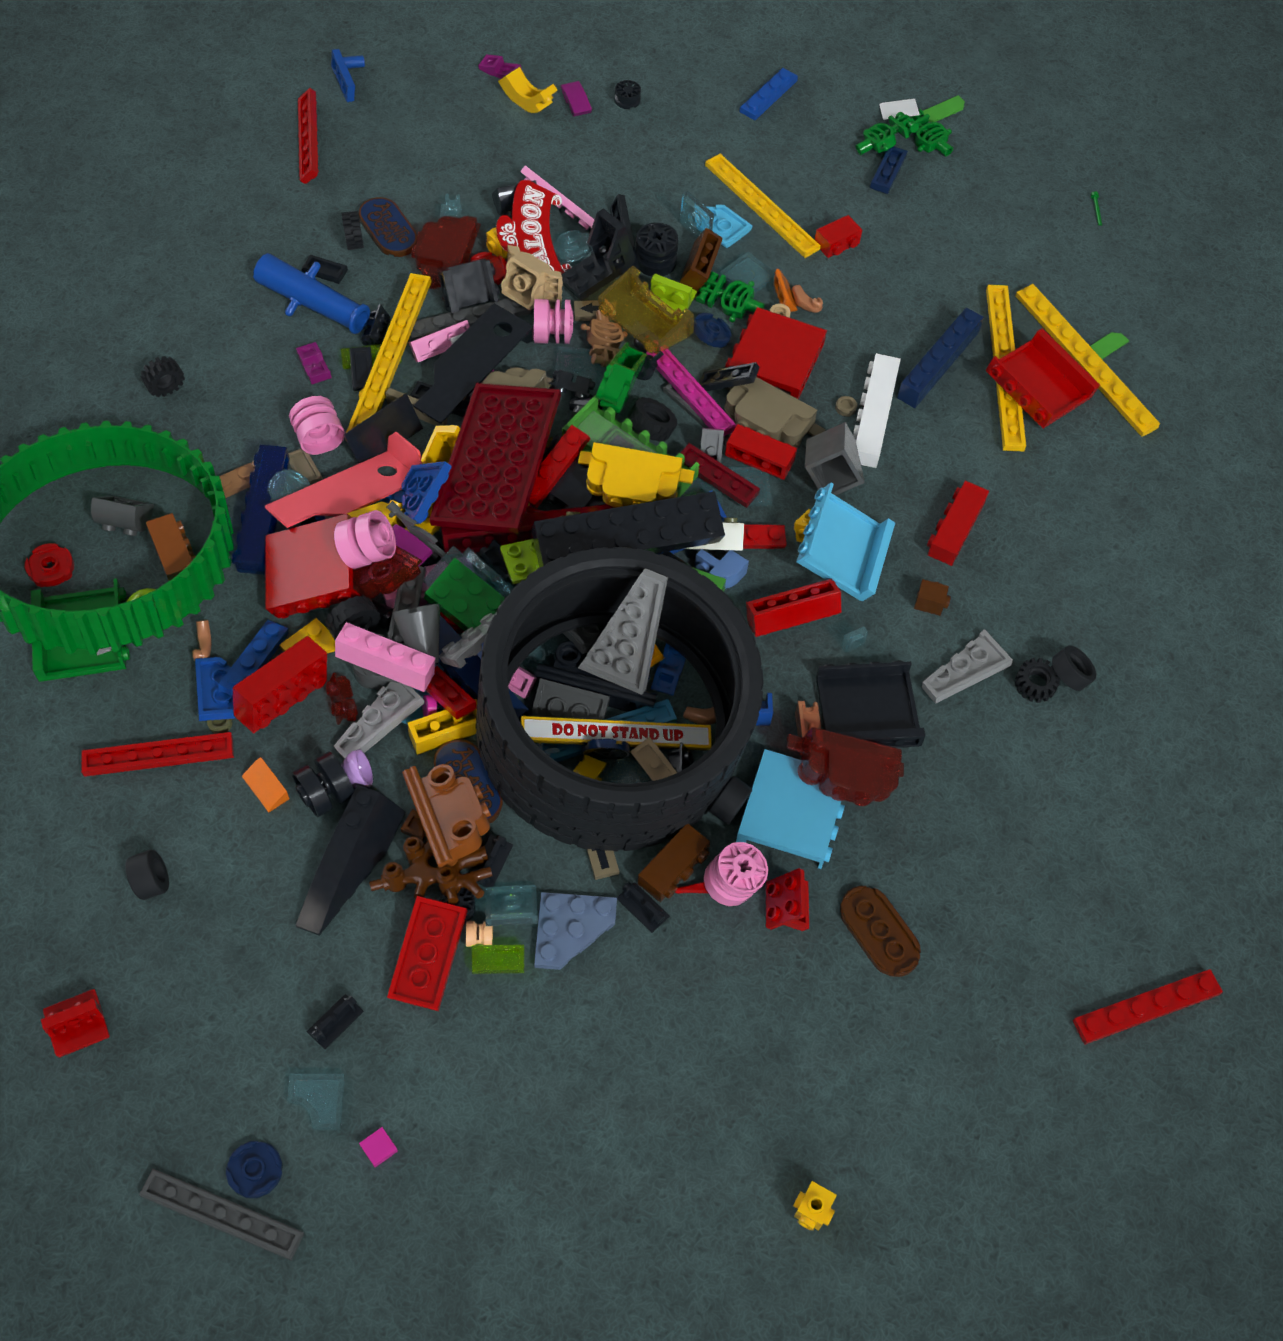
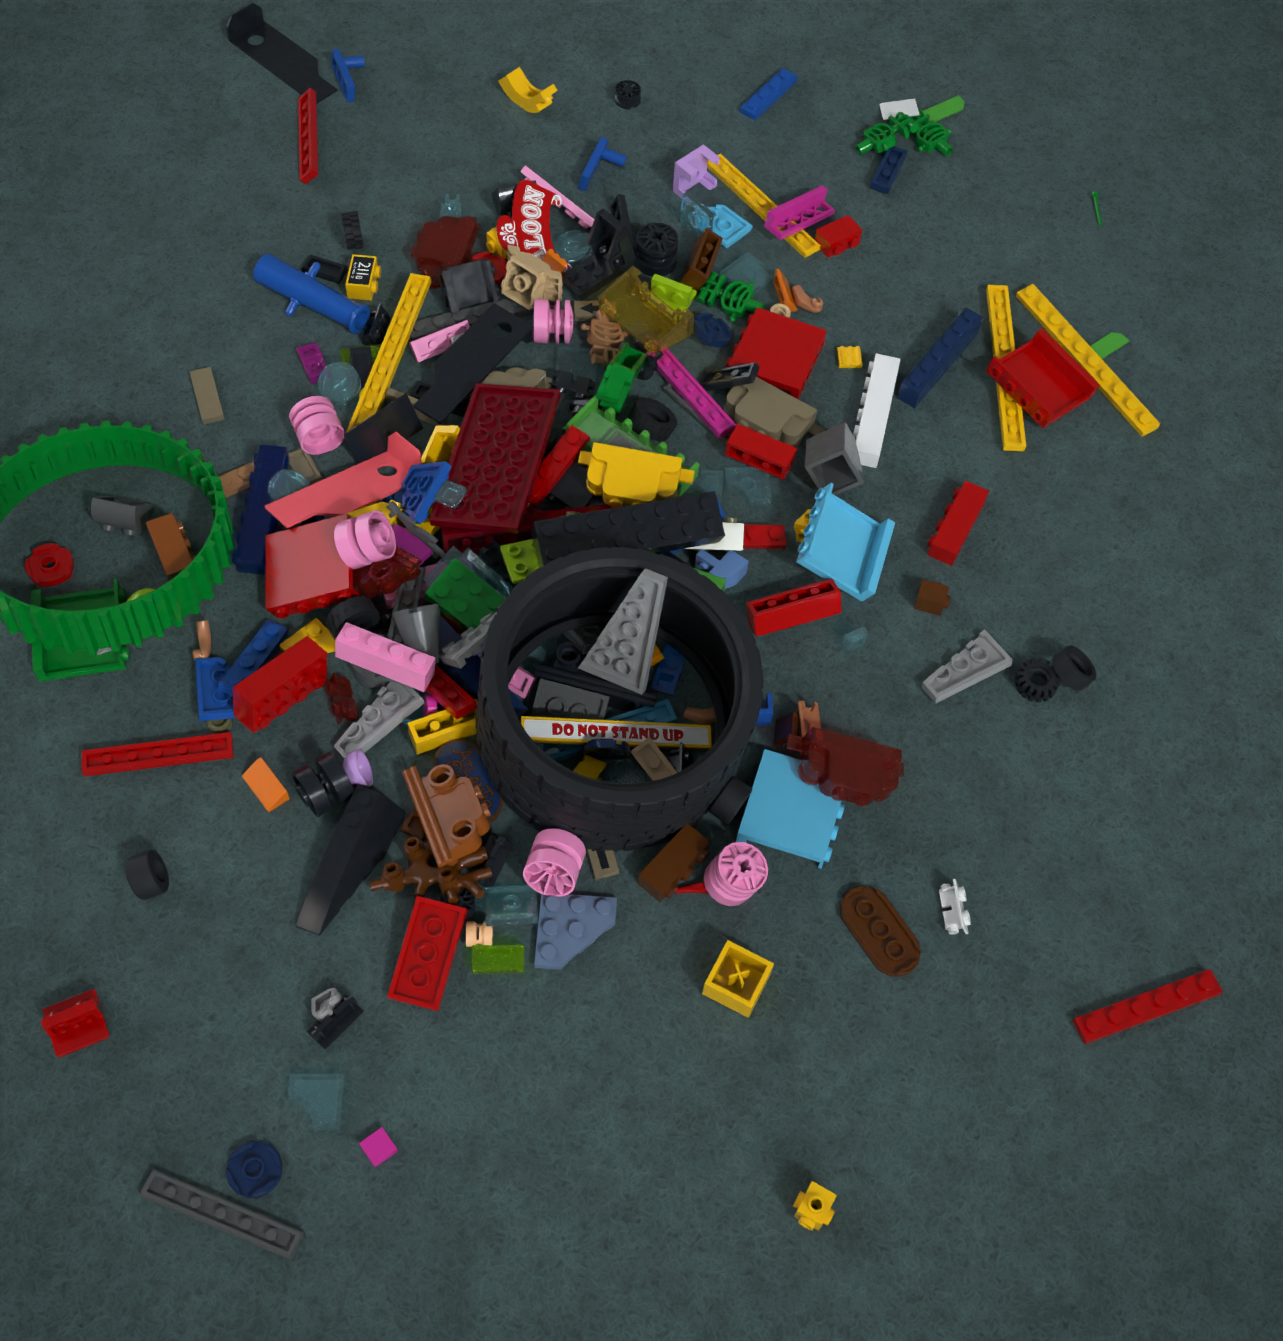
black tyre [141,356,185,397] -> none
tile [359,197,418,257] -> none
magenta slope [478,54,522,79] -> none
magenta slope [561,81,592,117] -> none
black hinge [617,882,670,933] -> none
dark red plate [681,443,760,508] -> none
dark grey slope [700,428,724,463] -> none
red bracket [766,868,809,931] -> none
black panel [816,660,926,752] -> none
dark tan tile [835,396,857,417] -> none
none -> dark tan tile [190,367,225,424]
none -> black piece [226,3,338,104]
none -> light grey tile [311,988,342,1022]
none -> clear light blue tile [318,362,361,405]
none -> brick [345,254,381,301]
none -> clear light blue tile [434,480,467,508]
none -> bright pink wheel [523,829,586,897]
none -> orange piece [542,249,568,274]
none -> blue piece [578,137,627,191]
none -> lavender panel [673,144,720,204]
none -> yellow brick [702,940,774,1018]
none -> dark pink fence [764,185,835,240]
none -> reddish brown piece [774,711,799,745]
none -> yellow piece [837,346,863,368]
none -> white hinge [939,879,971,934]

